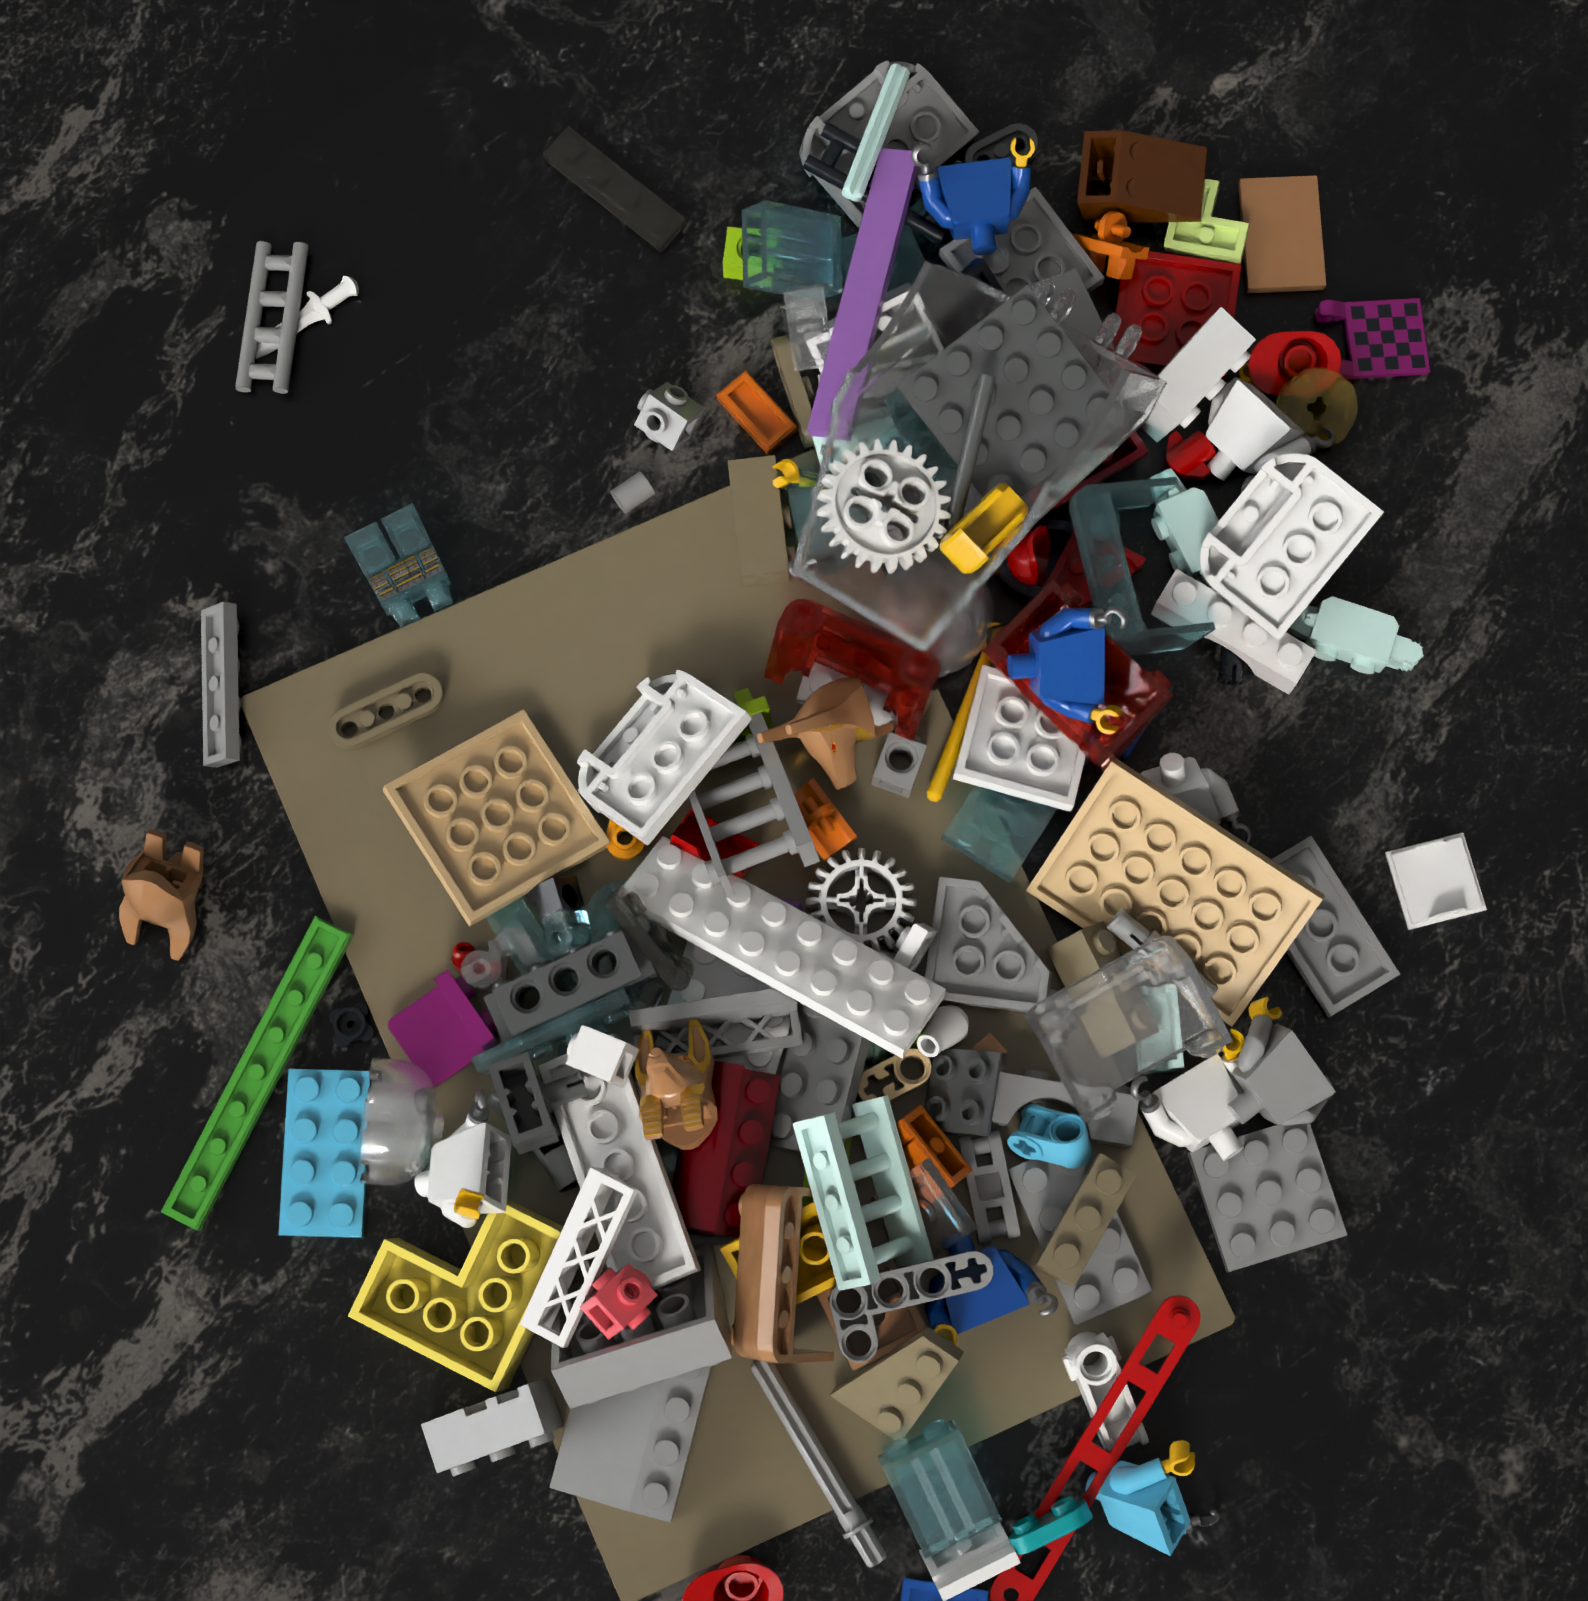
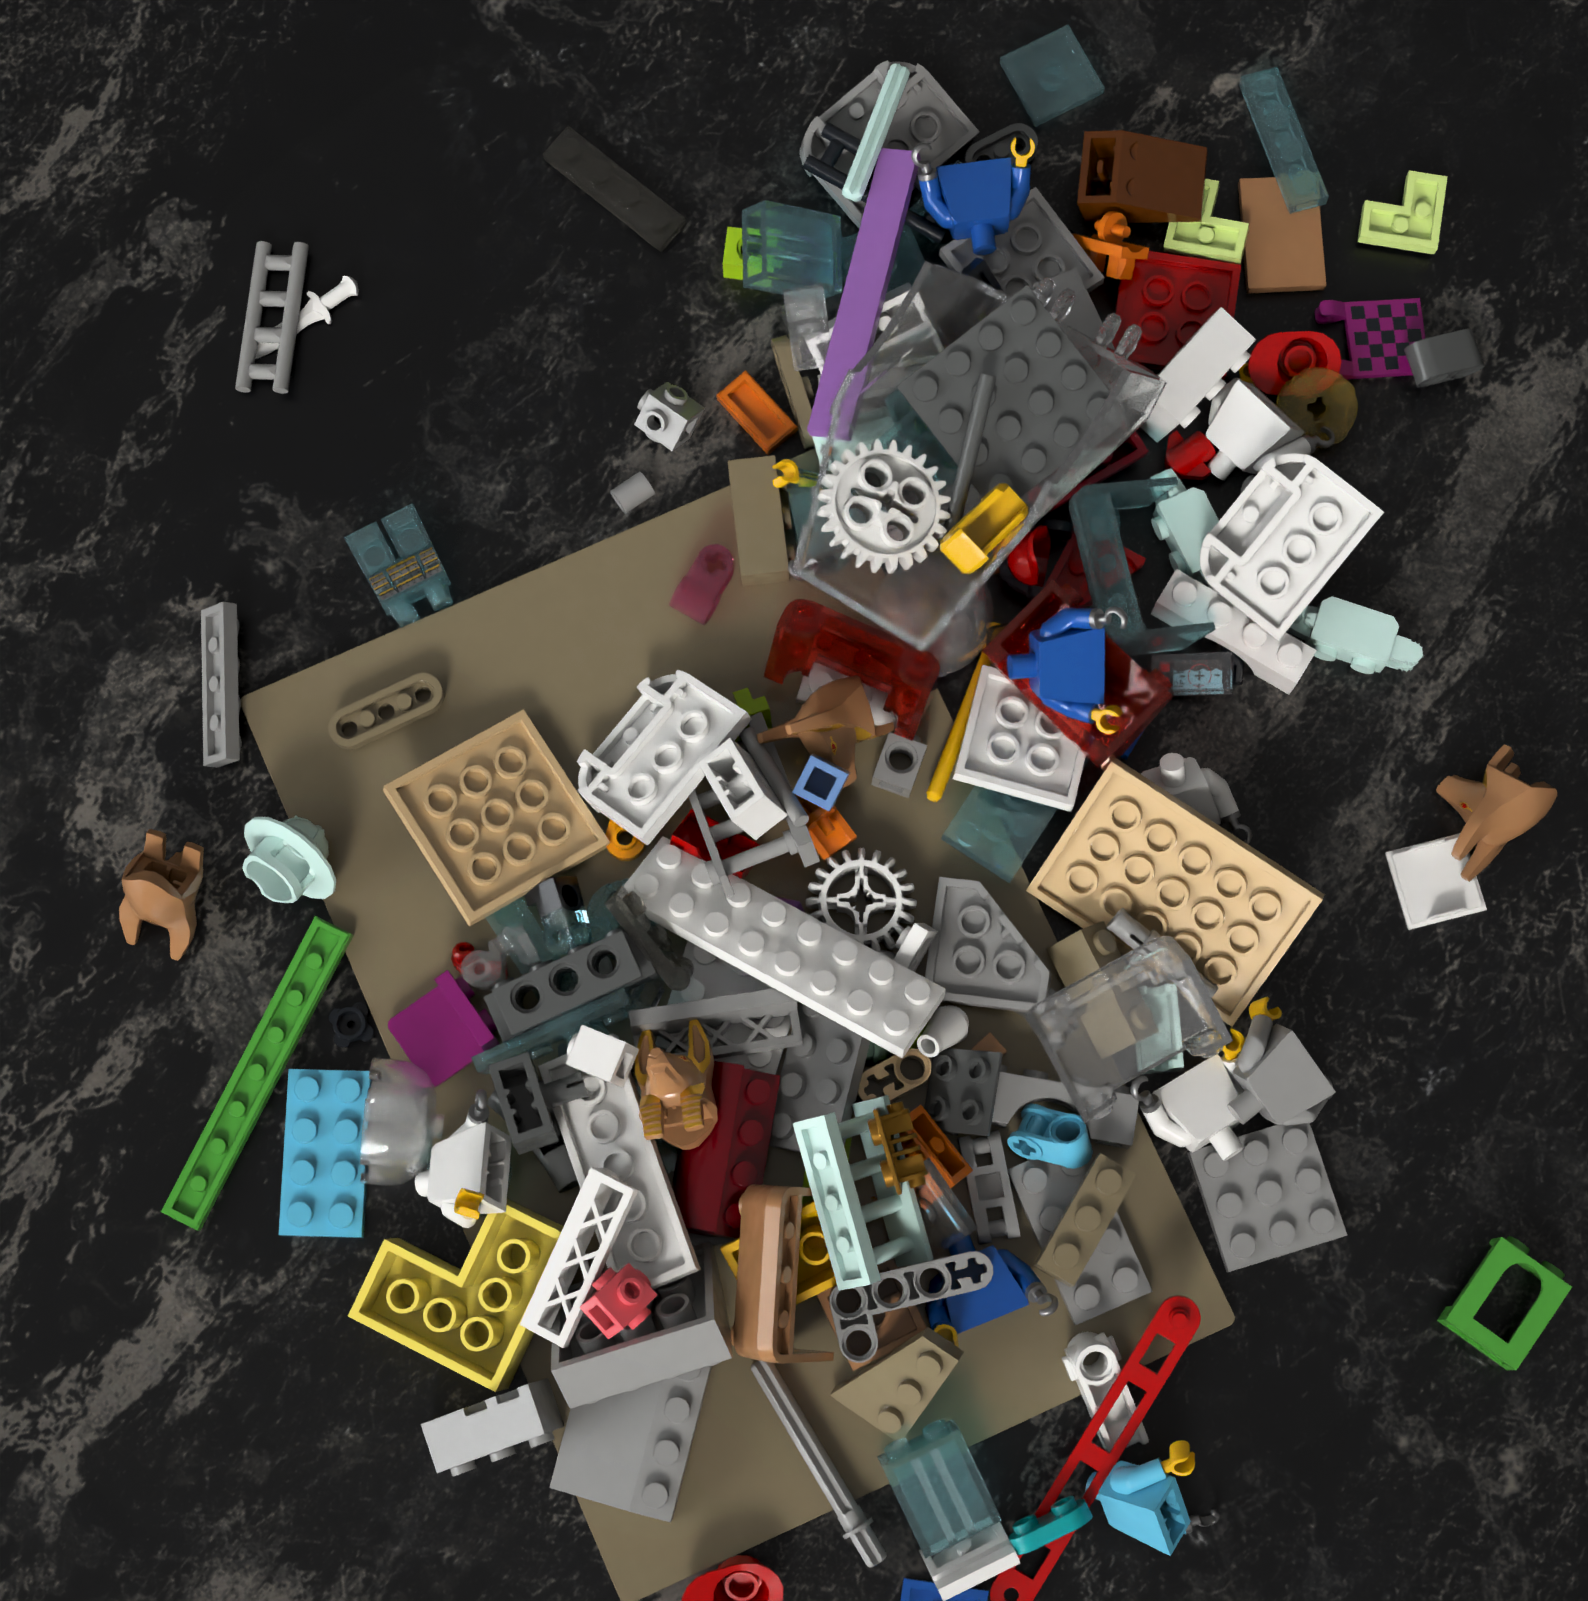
light grey plate [1271,836,1400,1018] -> none
none -> light aqua helmet [242,816,336,903]
none -> clear pink piece [669,544,734,626]
none -> white brick [698,738,788,840]
none -> light grey bar [739,727,809,827]
none -> medium blue brick [792,754,851,812]
none -> pearl gold hinge [867,1101,928,1195]
none -> clear light blue plate [1000,25,1105,126]
none -> clear tile [1151,652,1234,697]
none -> clear light blue plate [1239,67,1329,214]
none -> yellowish green plate [1357,170,1448,254]
none -> dark grey beam [1404,328,1485,387]
none -> medium nougat piece [1436,744,1557,882]
none -> bright green panel [1437,1236,1572,1370]

